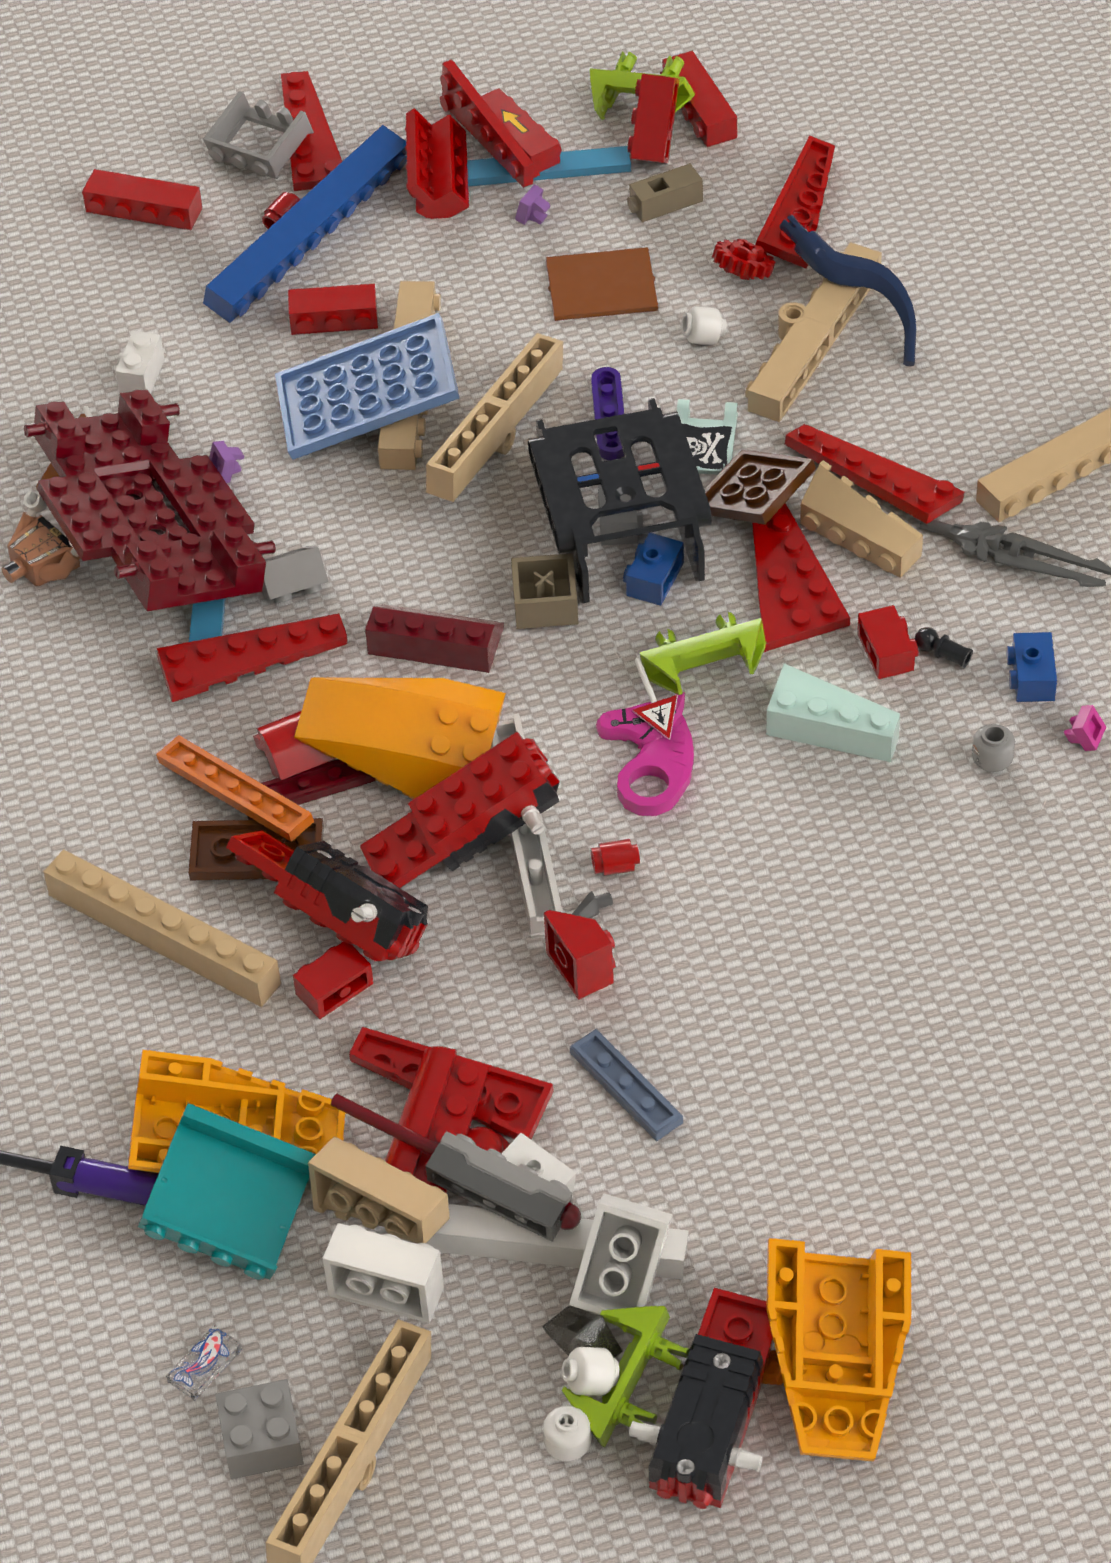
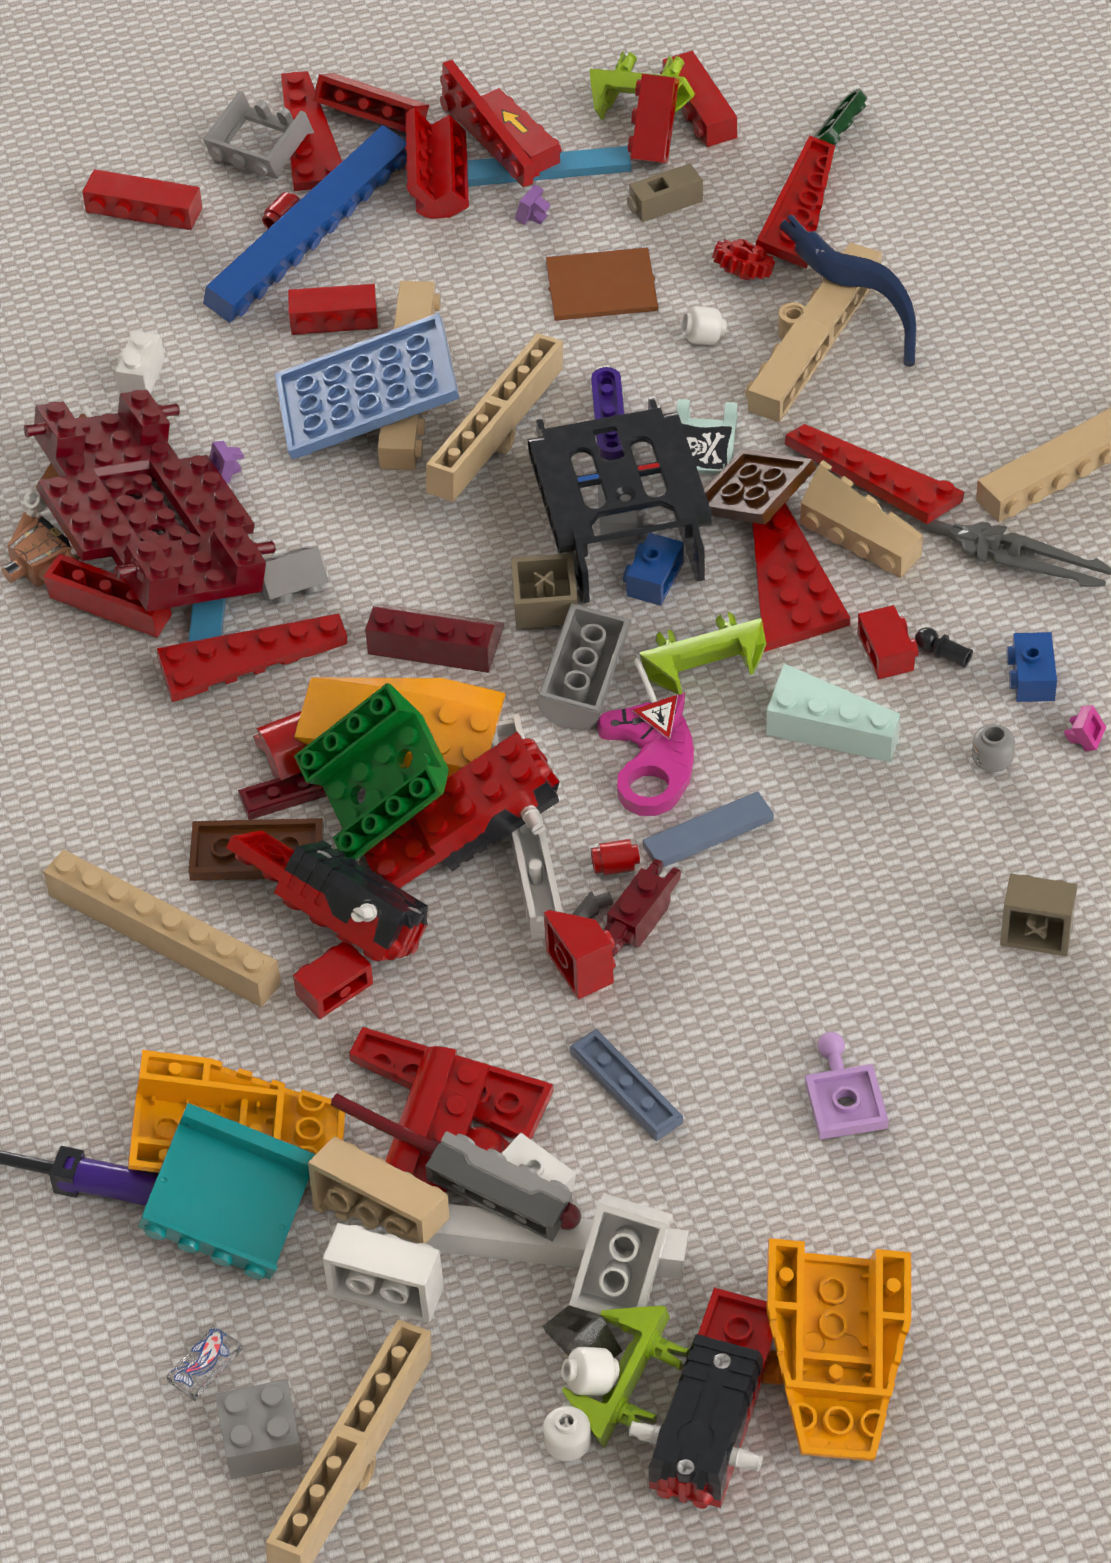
orange plate [156,735,314,842] -> none
none -> red brick [44,553,172,638]
none -> green slope [294,683,449,860]
none -> red brick [313,73,429,132]
none -> light grey brick [537,603,632,729]
none -> dark red hinge [604,859,682,957]
none -> sand blue tile [643,791,774,867]
none -> lavender plate [805,1032,889,1140]
none -> dark green plate [814,88,867,145]
none -> dark tan brick [1000,873,1078,956]

